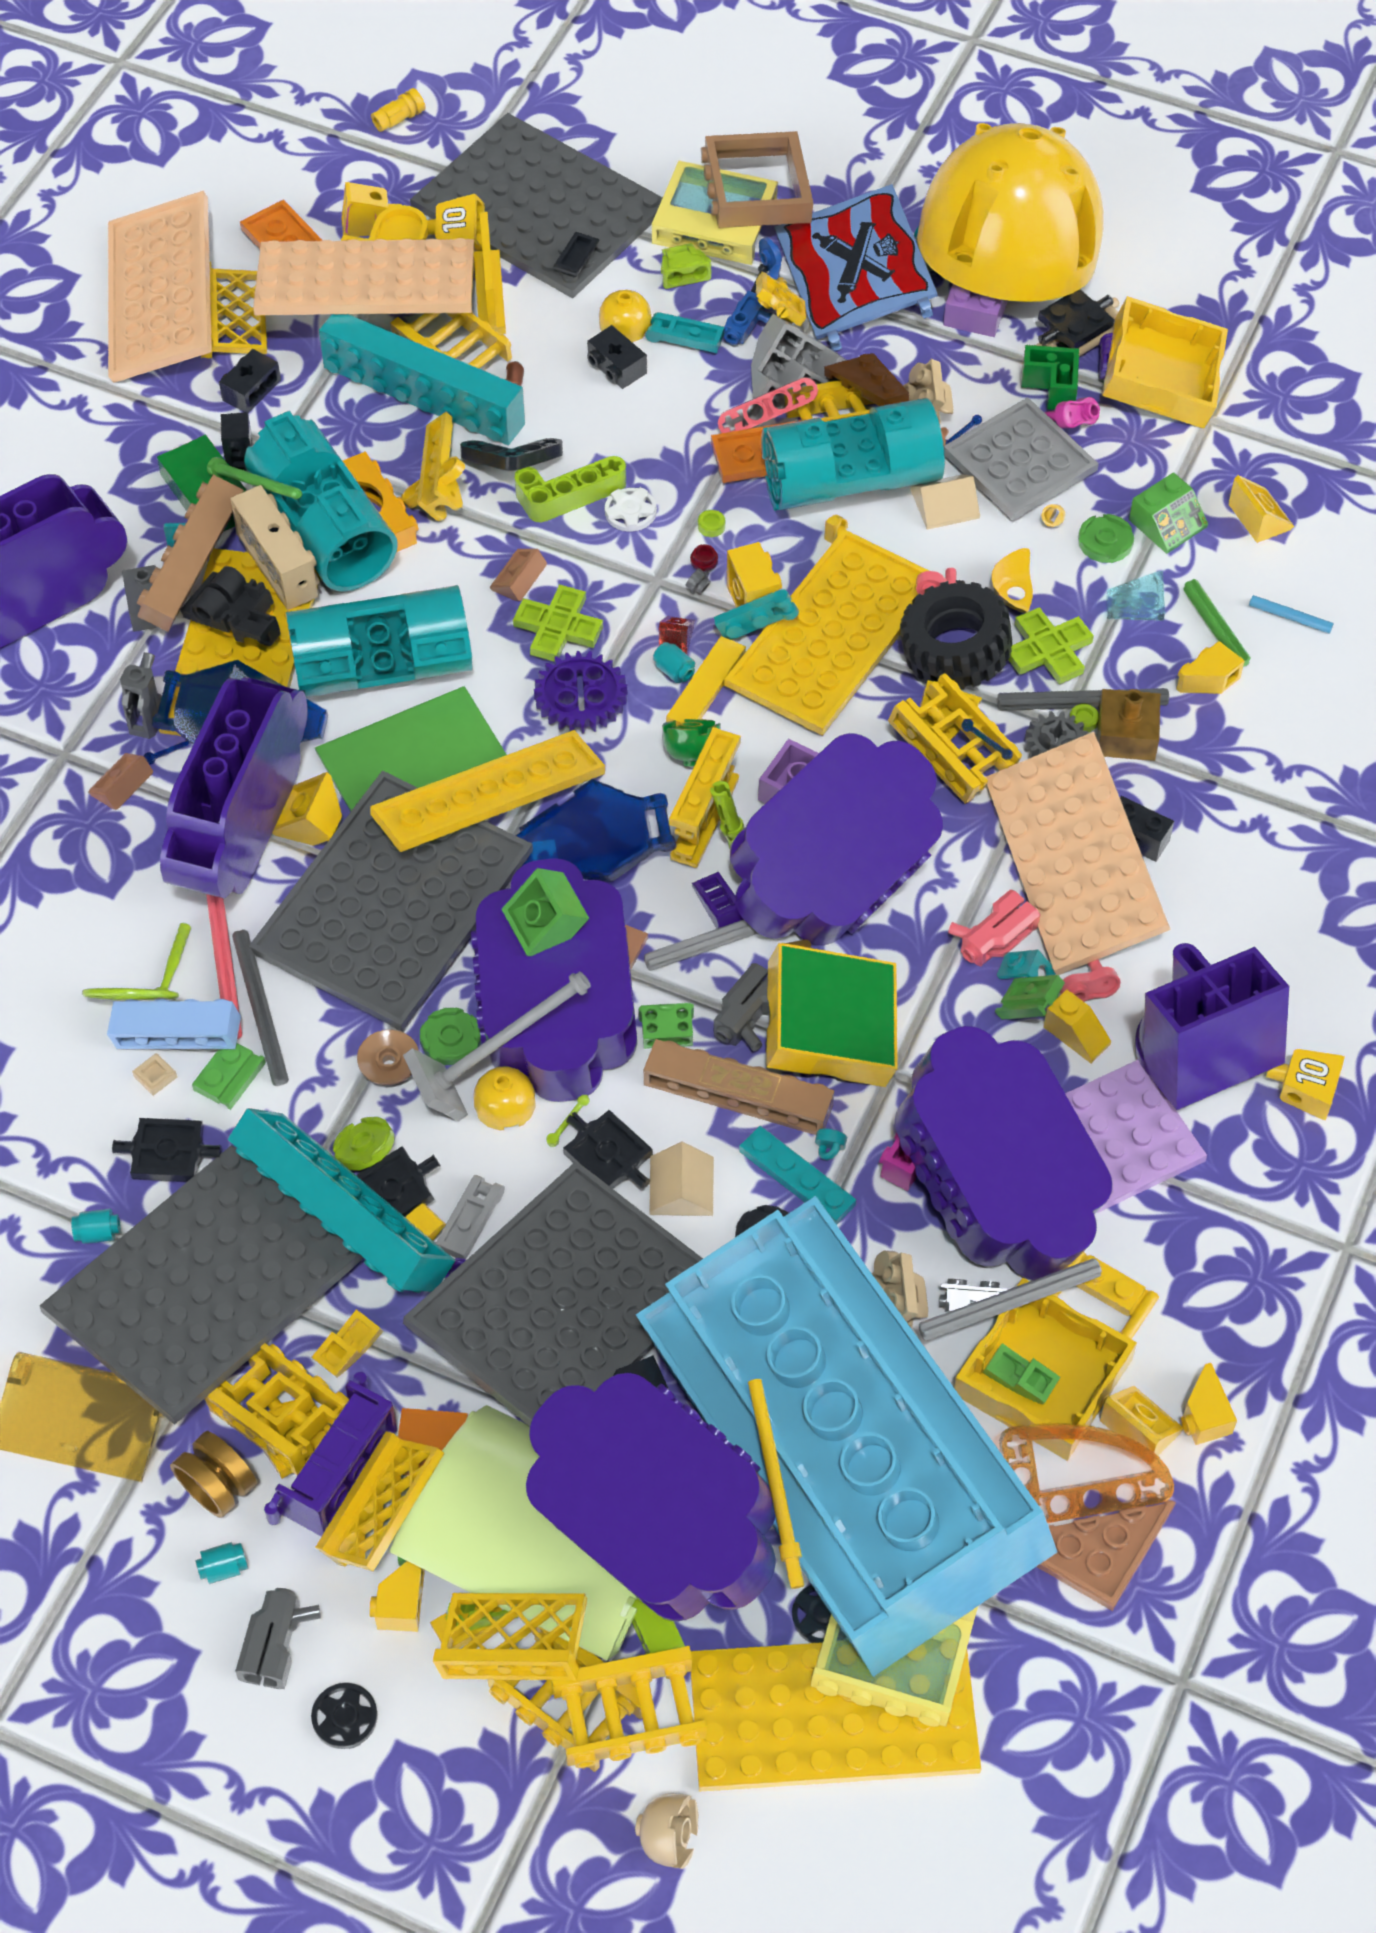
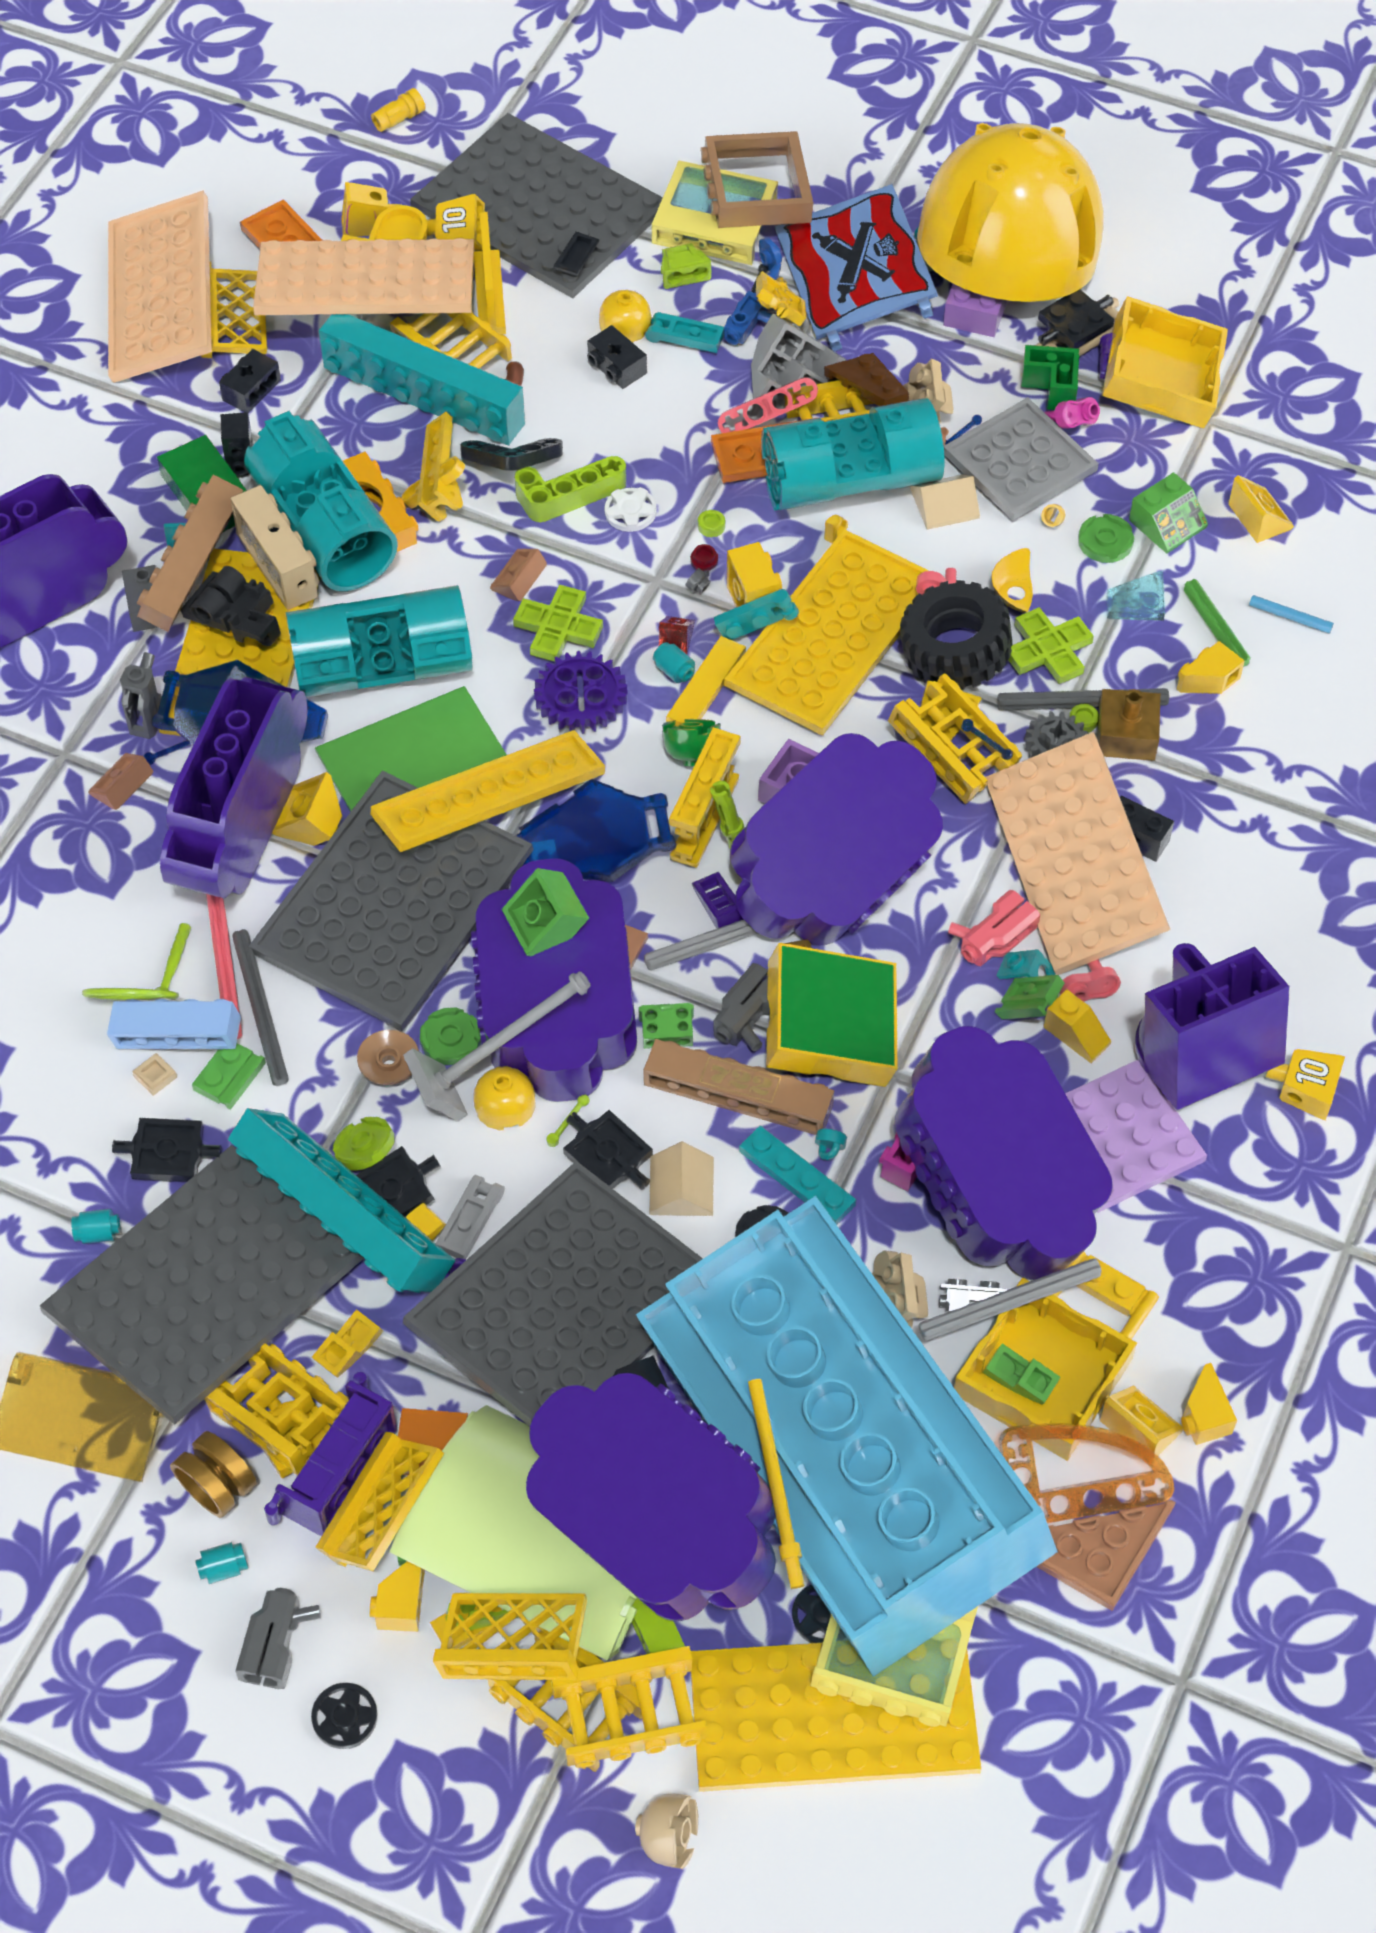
bright green bar [207,457,302,499] -> none

